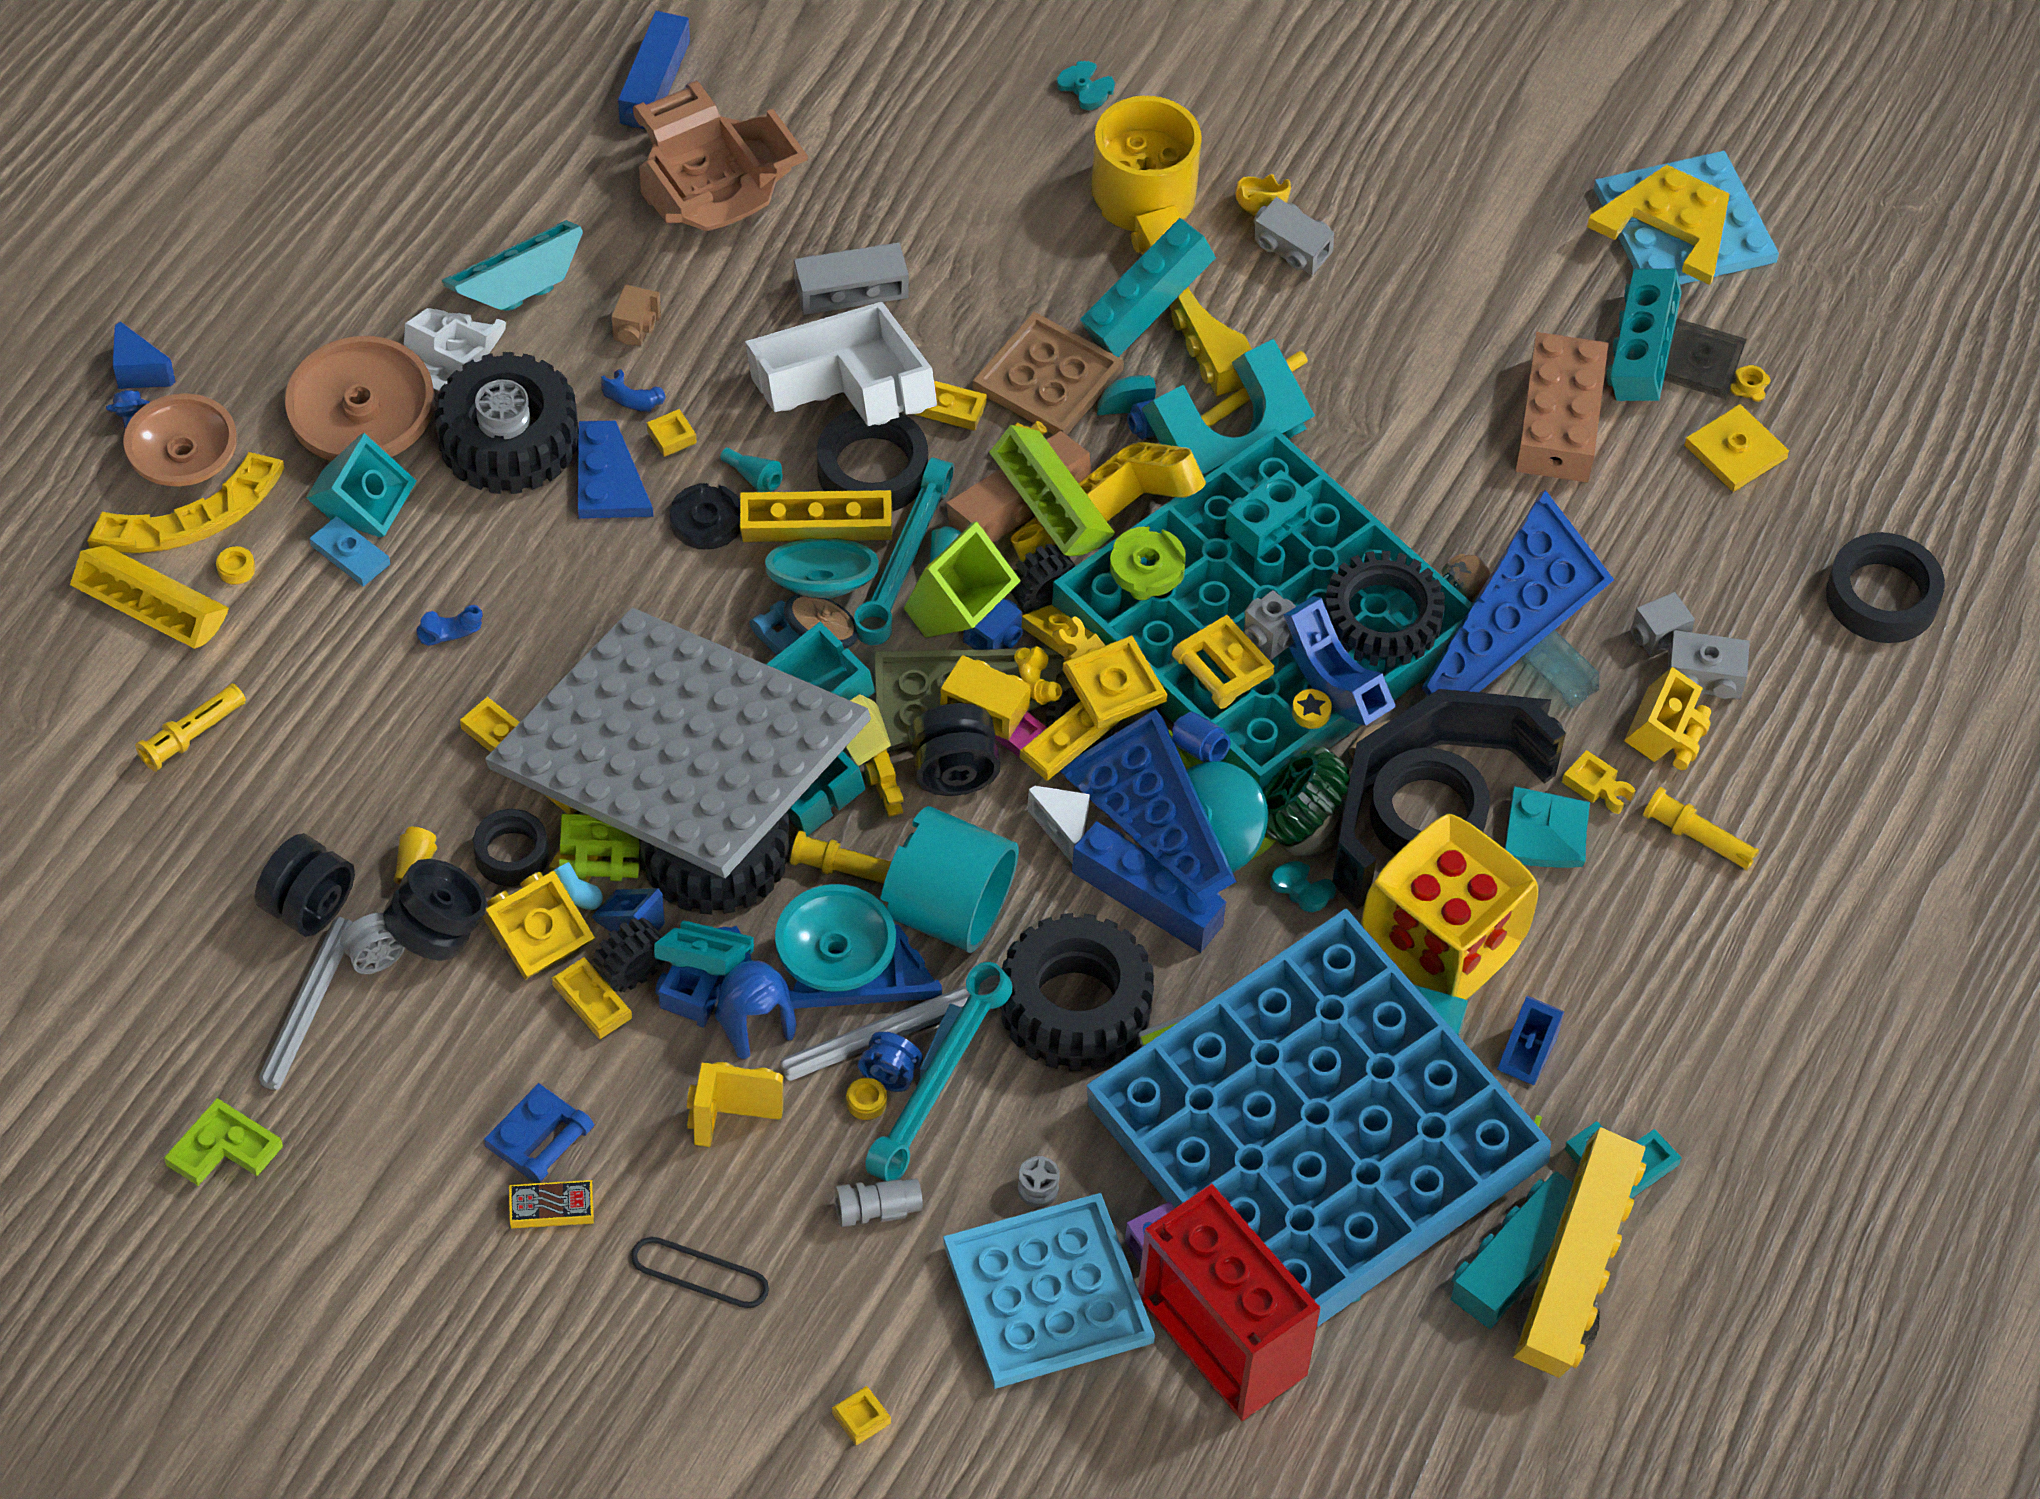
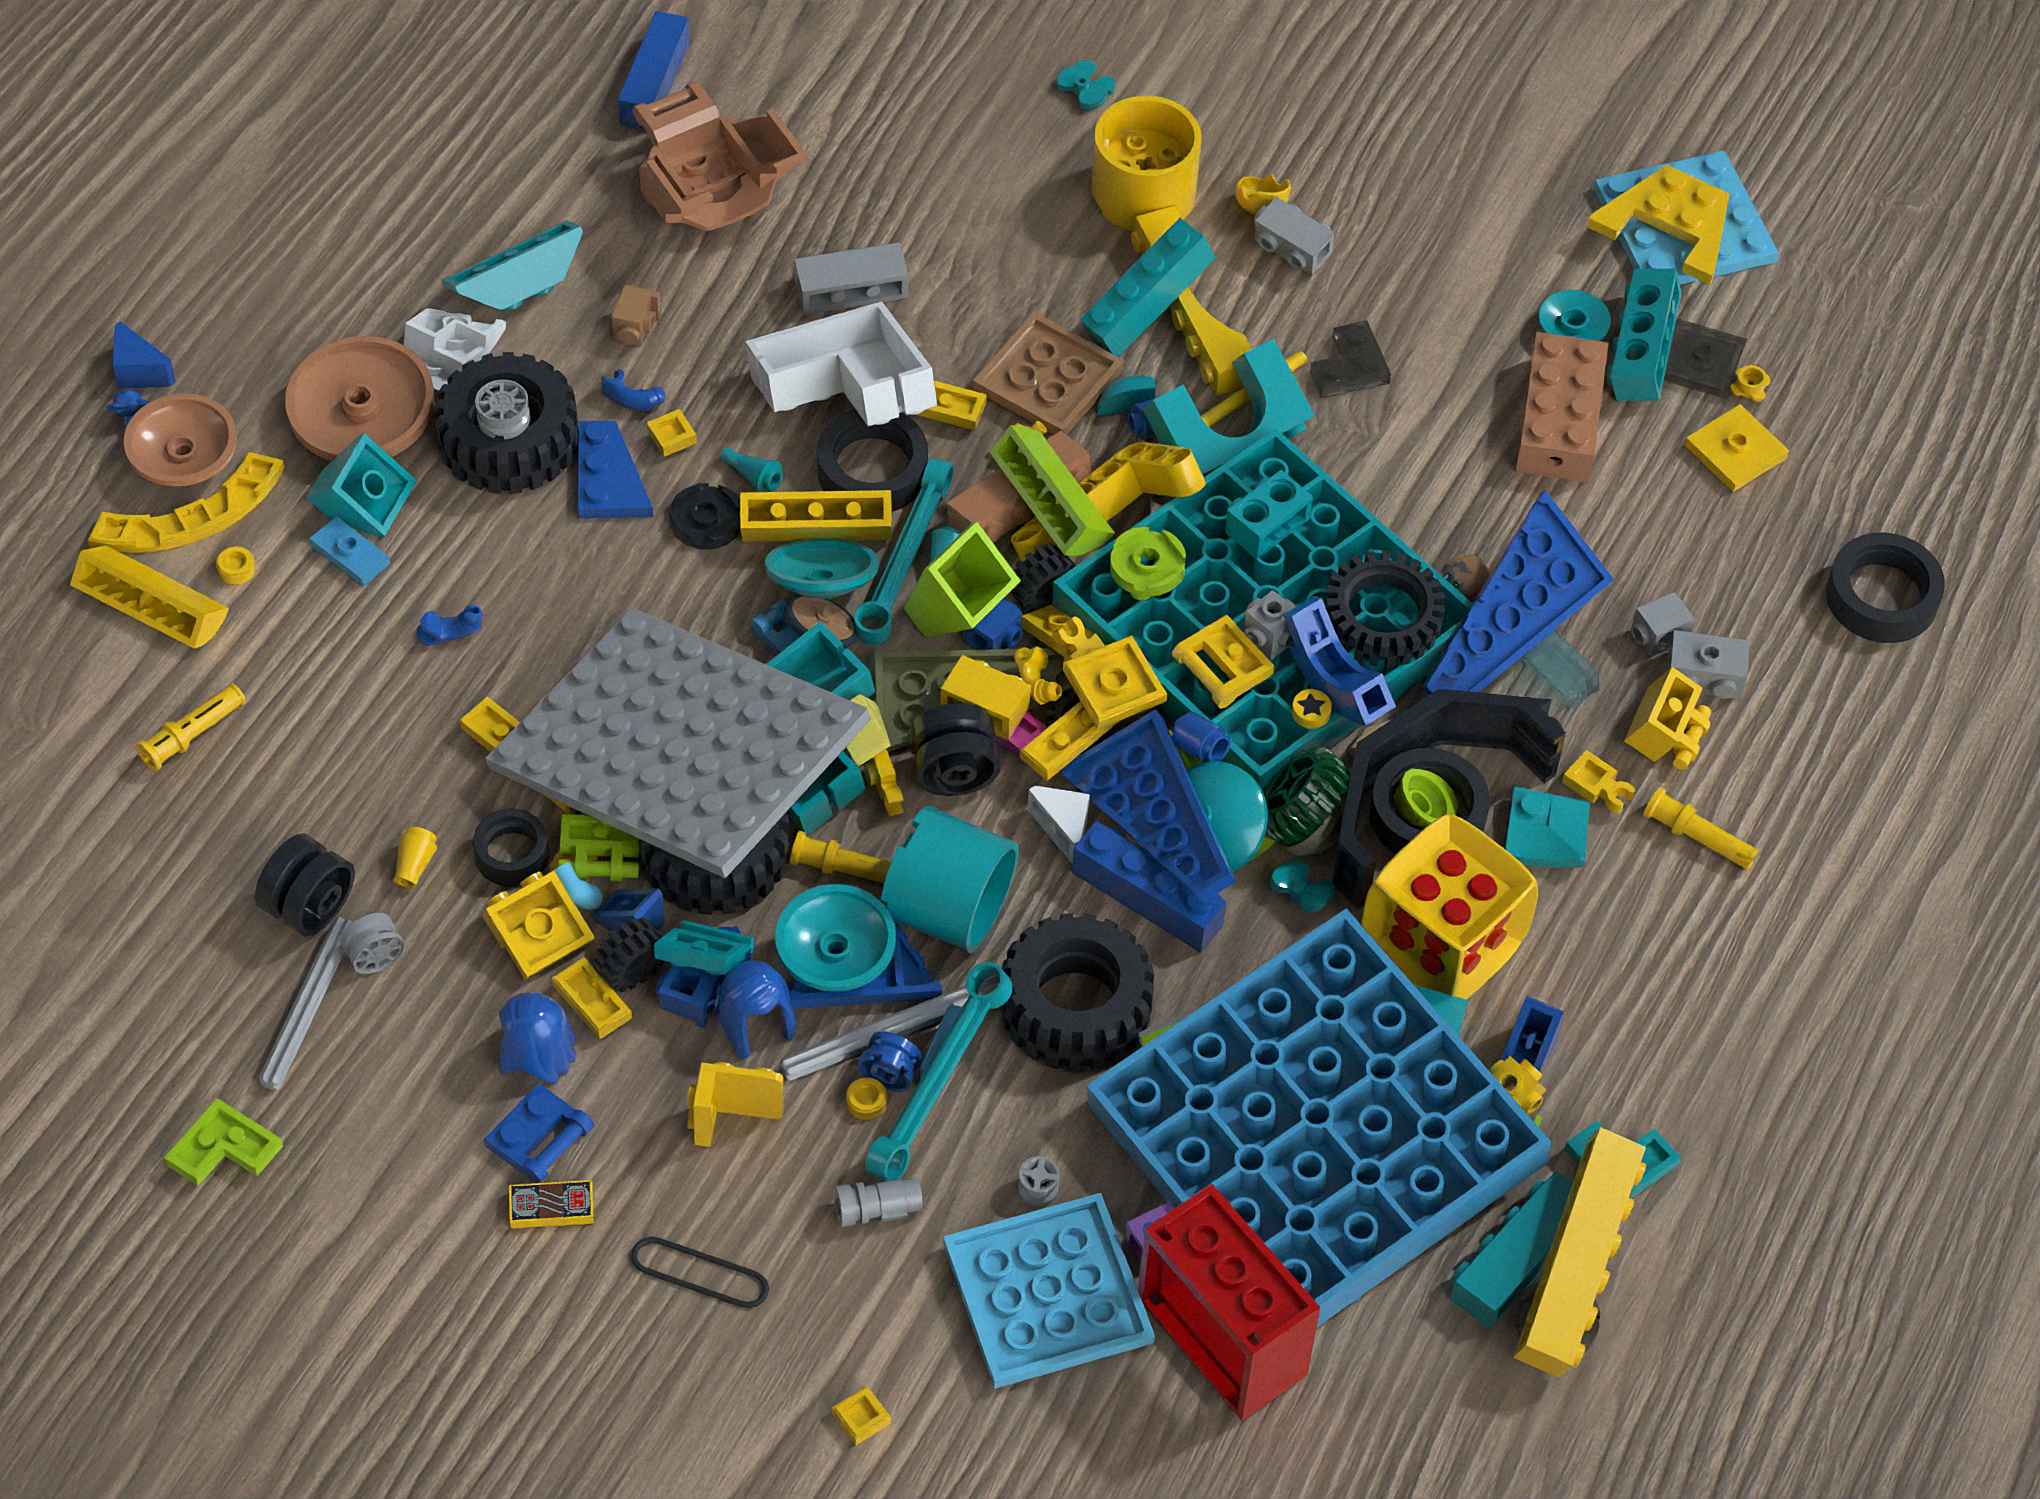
black wheel [383,859,487,961] -> none
none -> blue hair [499,991,576,1085]
none -> clear smoke plate [1310,320,1391,399]
none -> lime piece [1394,769,1458,829]
none -> yellow brick [1489,1056,1547,1116]
none -> teal dish [1539,290,1611,341]

